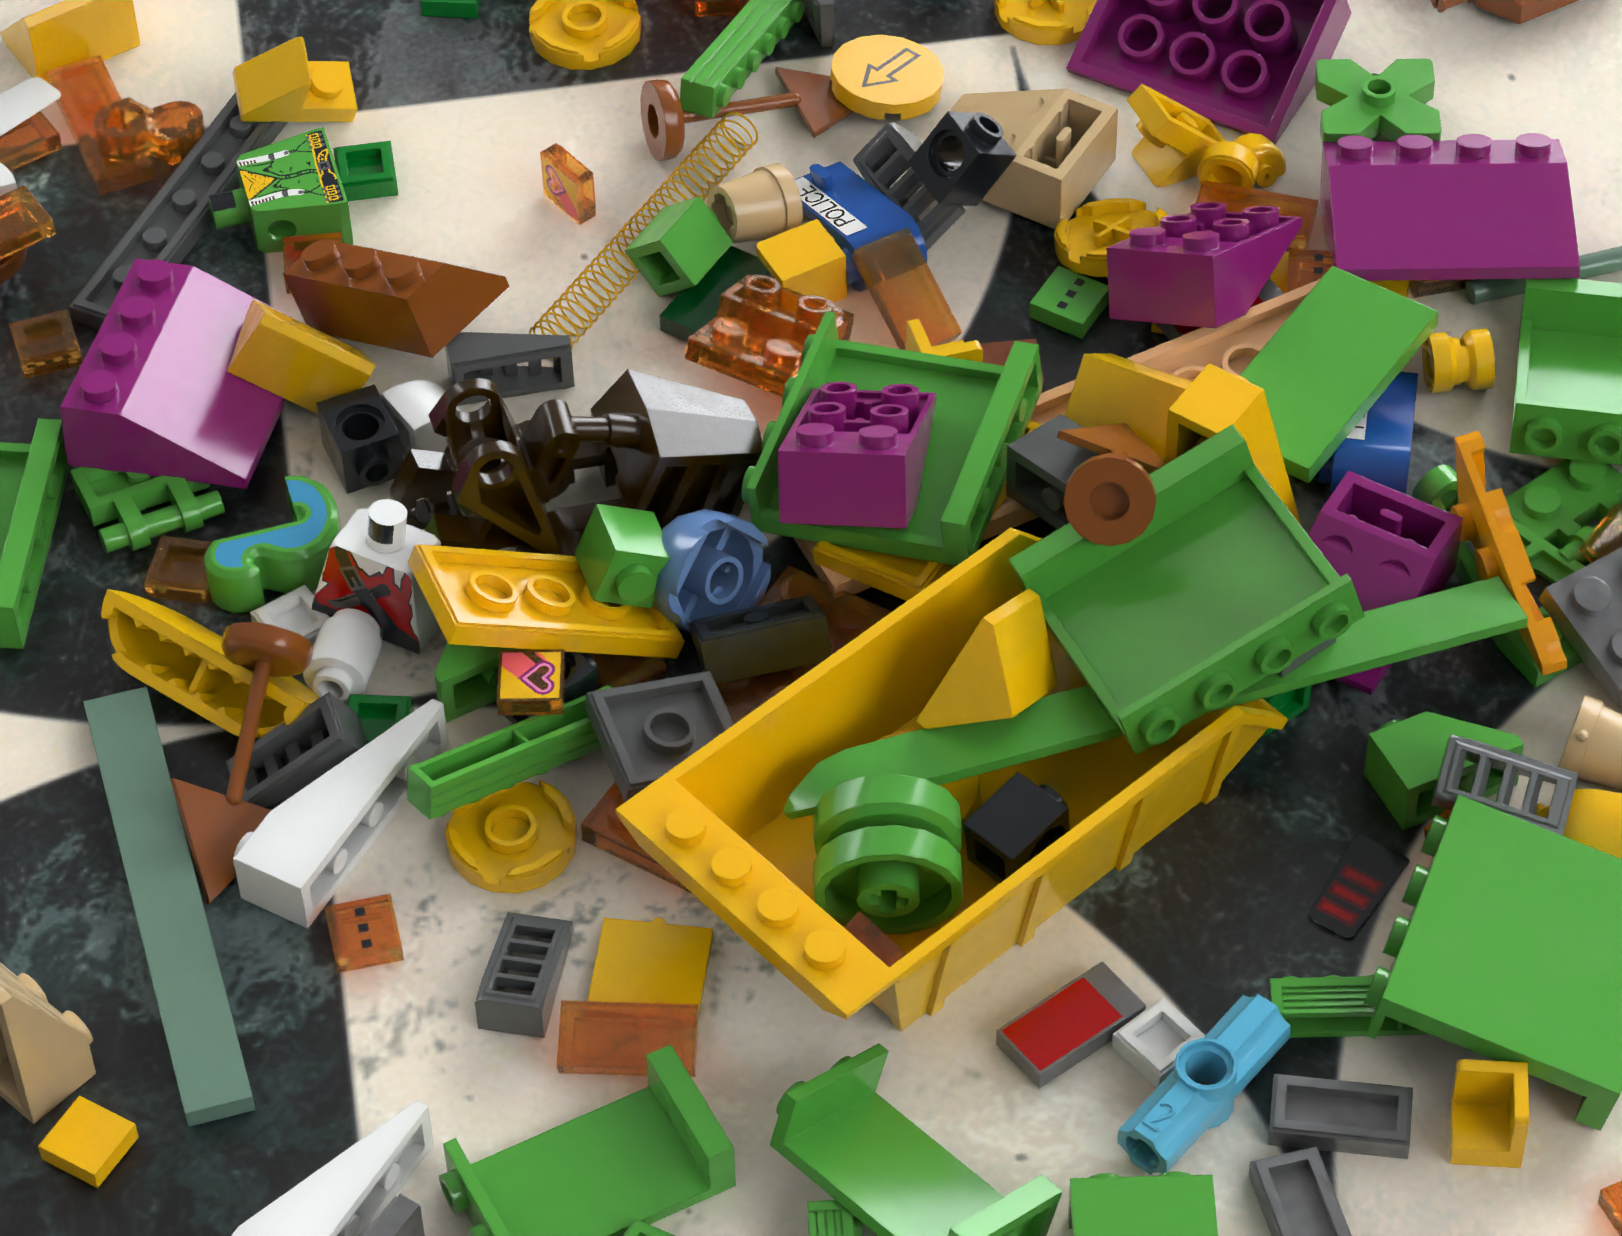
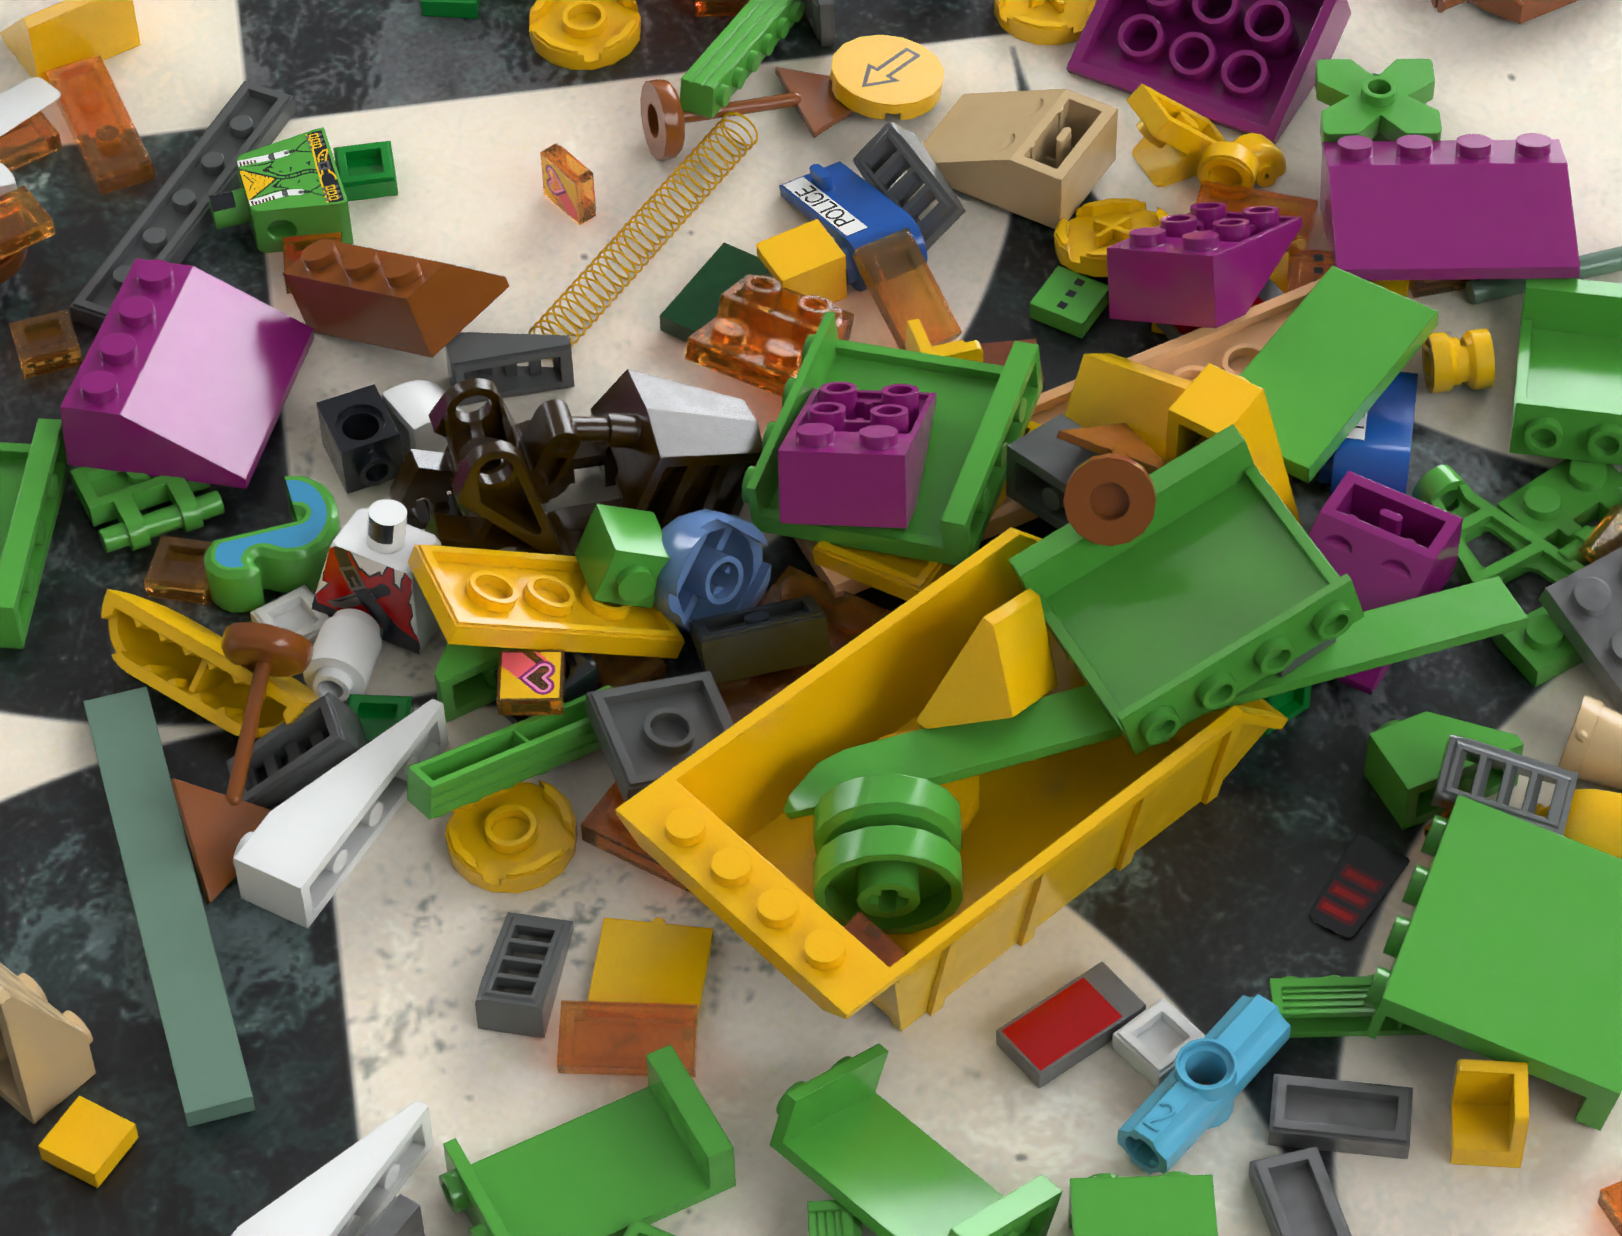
clear orange piece [93,97,206,165] -> none
yellow slope [227,299,376,414] -> none
yellow slope [232,37,358,122] -> none
clear orange tile [325,894,404,973] -> none
bright green brick [625,196,734,297] -> none
tan piece [707,163,803,243] -> none
black brick [908,111,1017,206] -> none
black brick [963,772,1070,883] -> none
light orange wing [1451,430,1567,676] -> none

